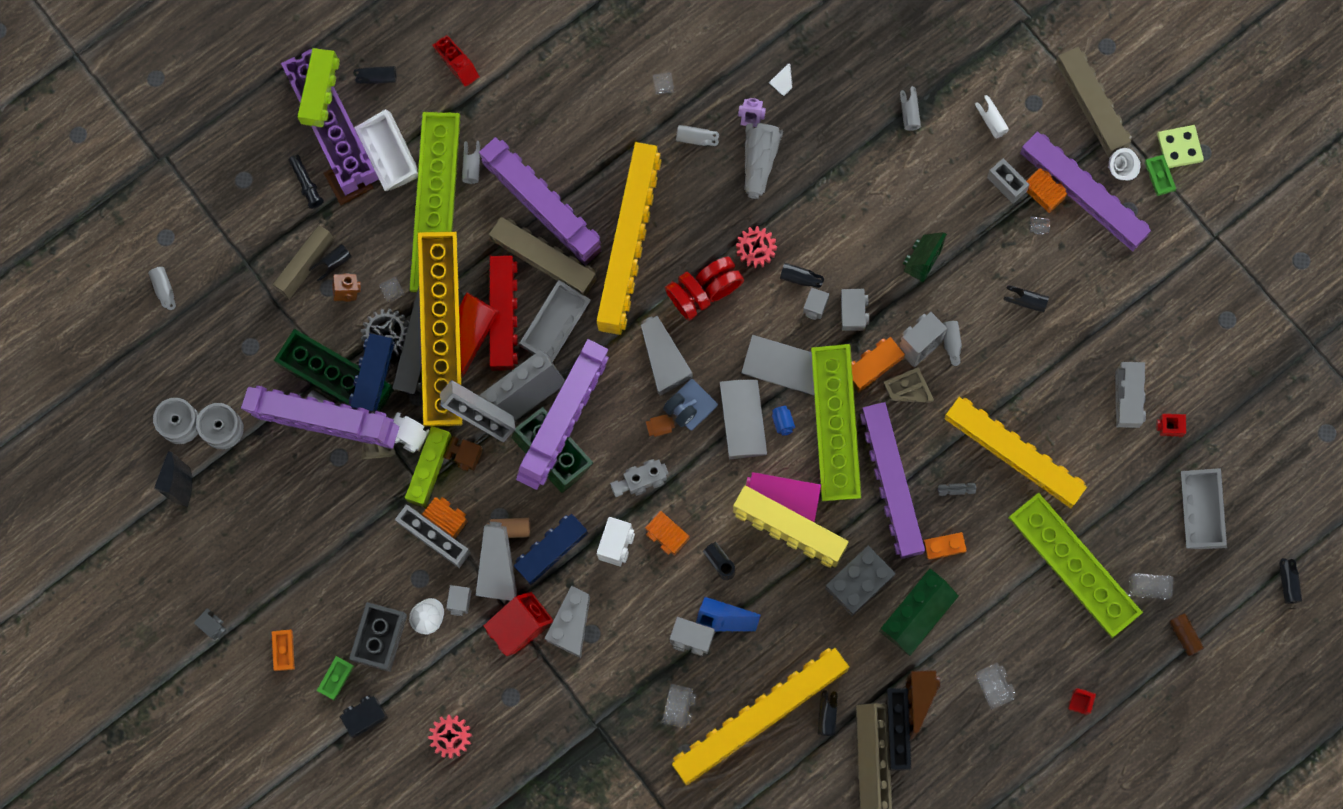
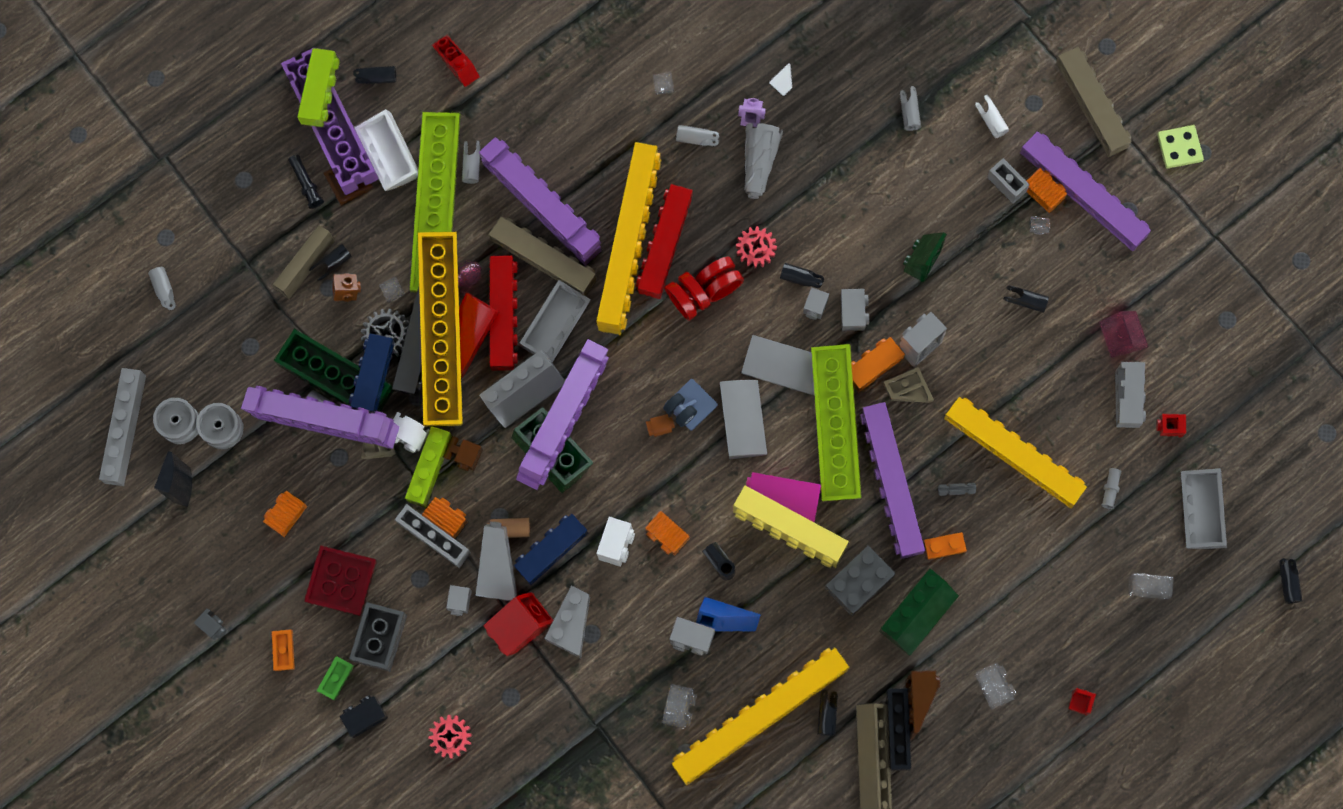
white piece [409,598,444,634] -> none
light grey brick [440,380,515,443] -> none
light grey brick [610,459,669,497] -> none
light grey slope [641,316,693,396] -> none
blue brick [772,406,795,436] -> none
light grey piece [943,321,962,366] -> none
lime plate [1009,493,1143,638] -> none
white piece [1108,148,1140,180] -> none
bright green plate [1144,154,1176,196] -> none
reddish brown axle [1169,613,1204,656] -> none
none -> light grey brick [99,368,146,486]
none -> orange brick [263,491,308,537]
none -> dark red plate [304,545,377,616]
none -> clear pink head [458,260,482,288]
none -> red brick [636,184,693,299]
none -> clear pink slope [1099,311,1148,358]
none -> light grey pin [1101,468,1122,509]

